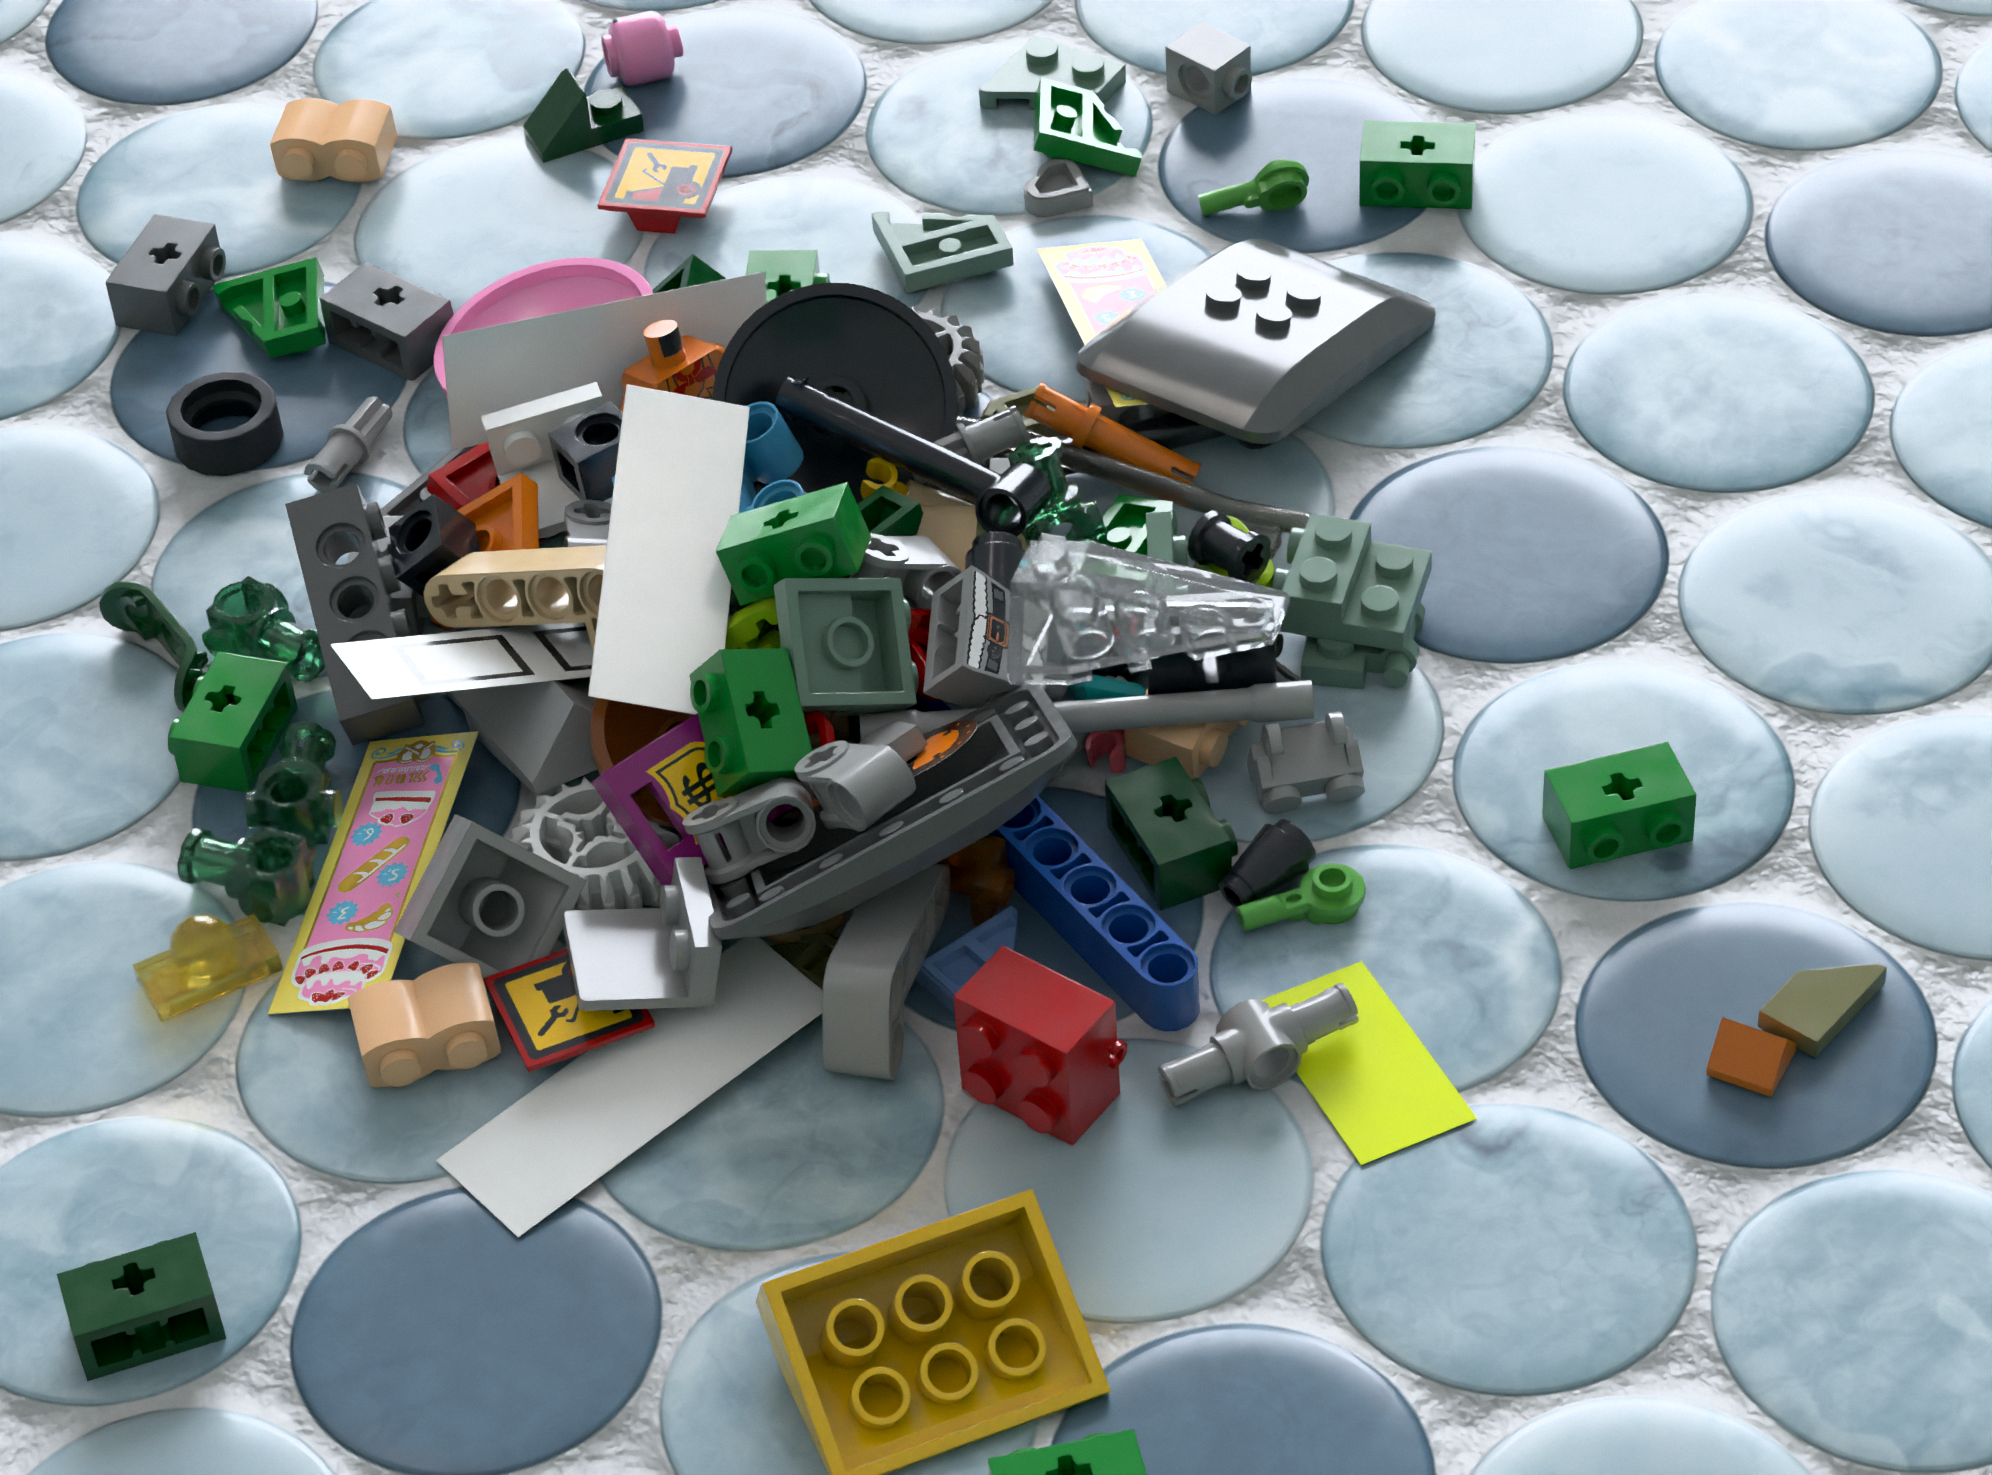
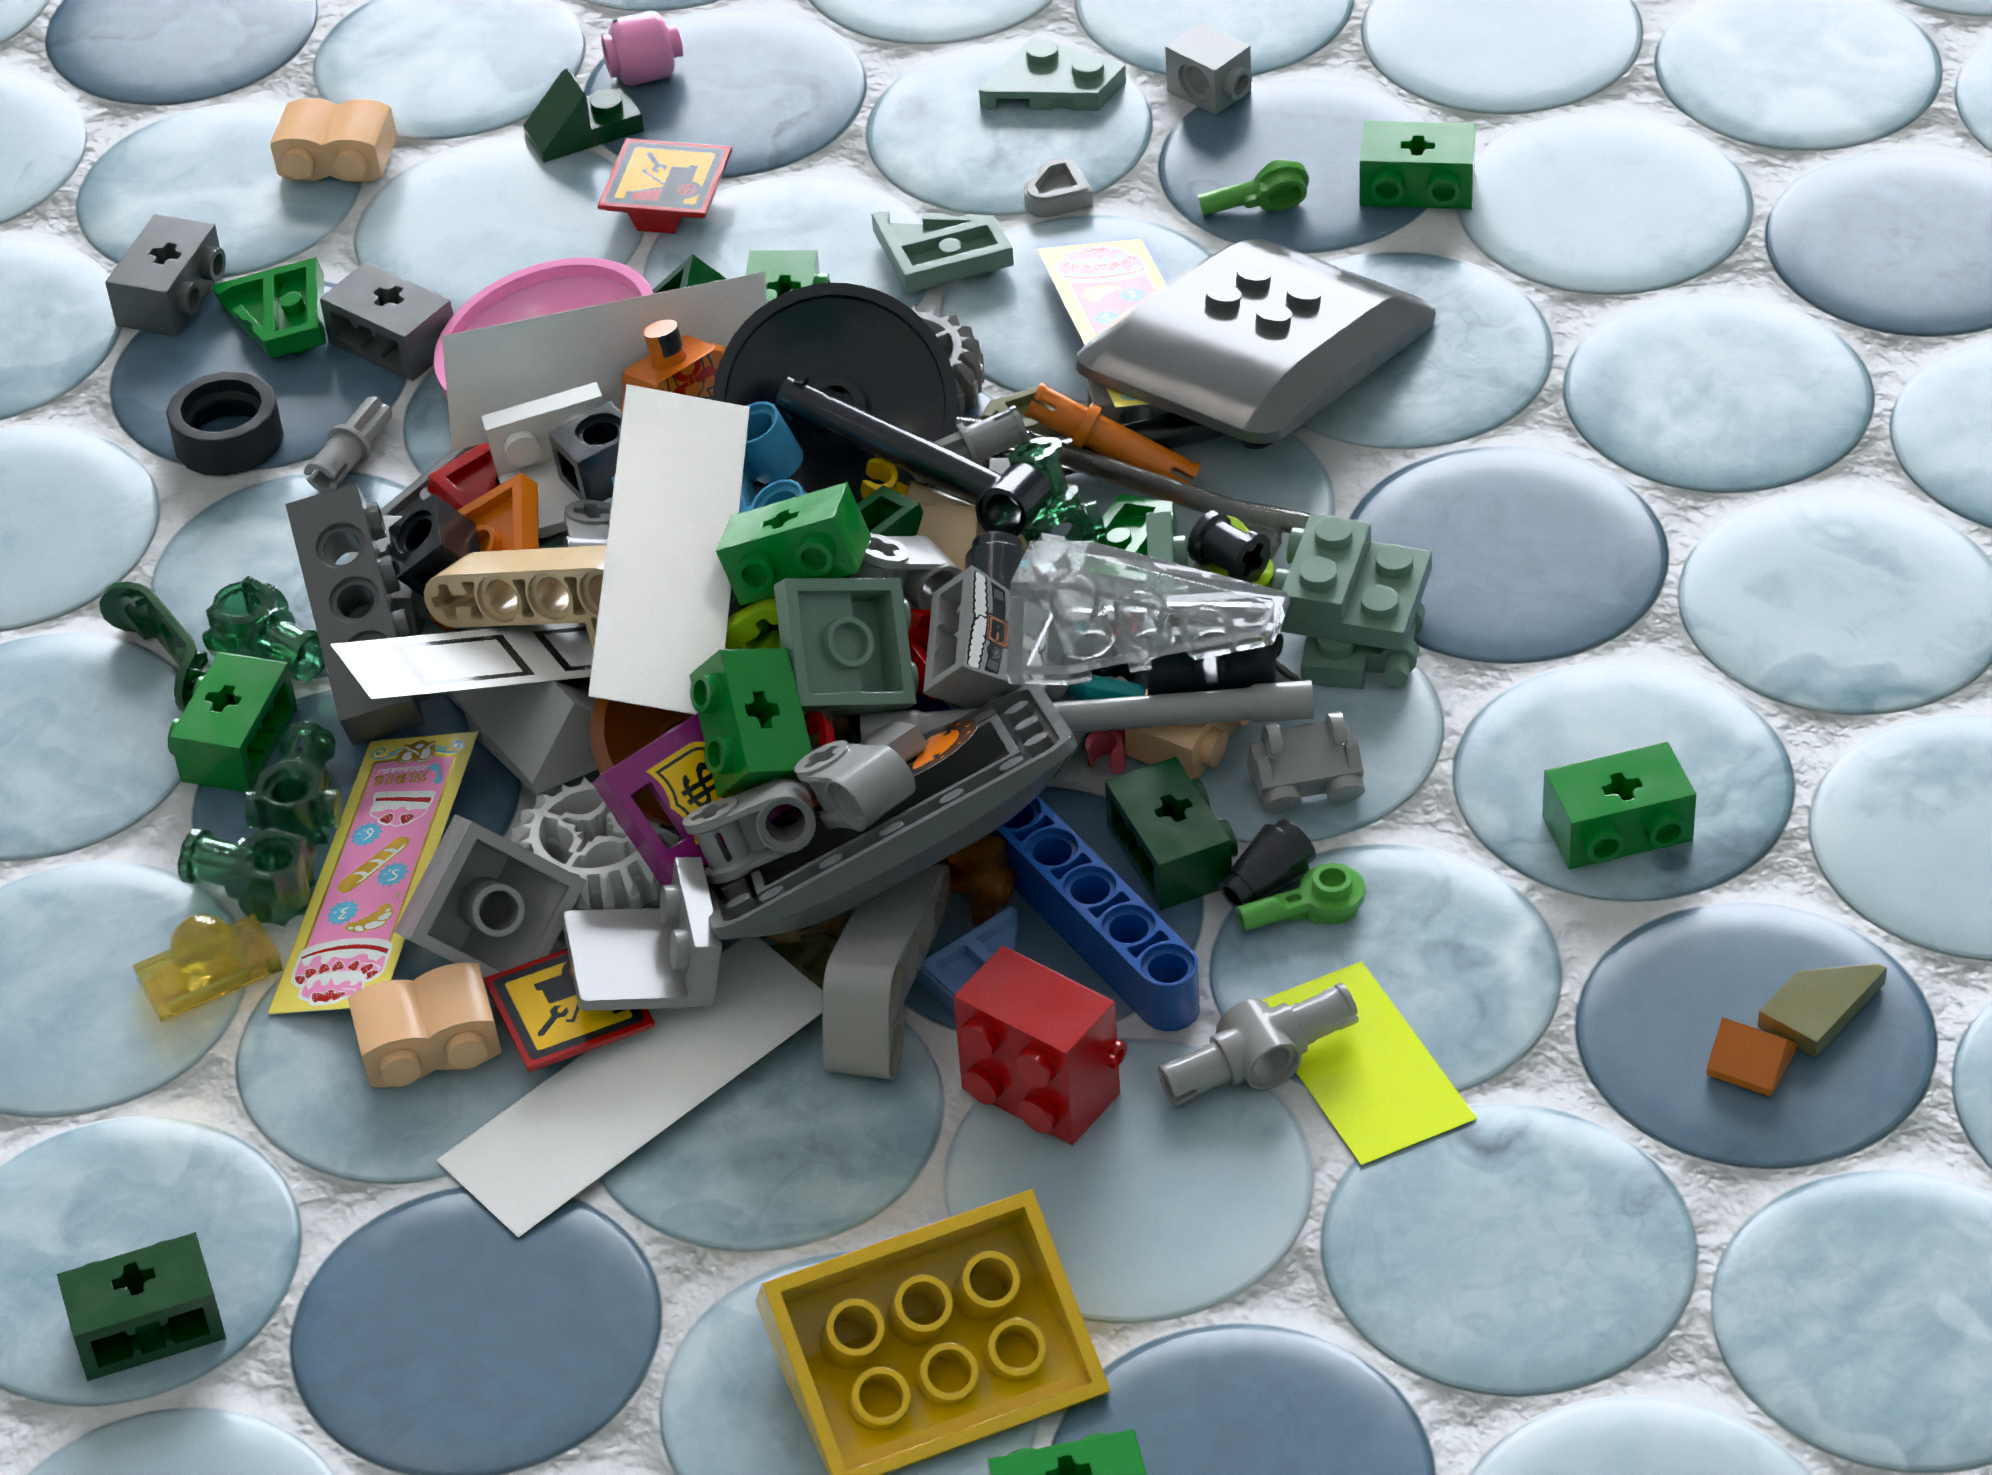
green wing [1033,78,1142,177] -> none

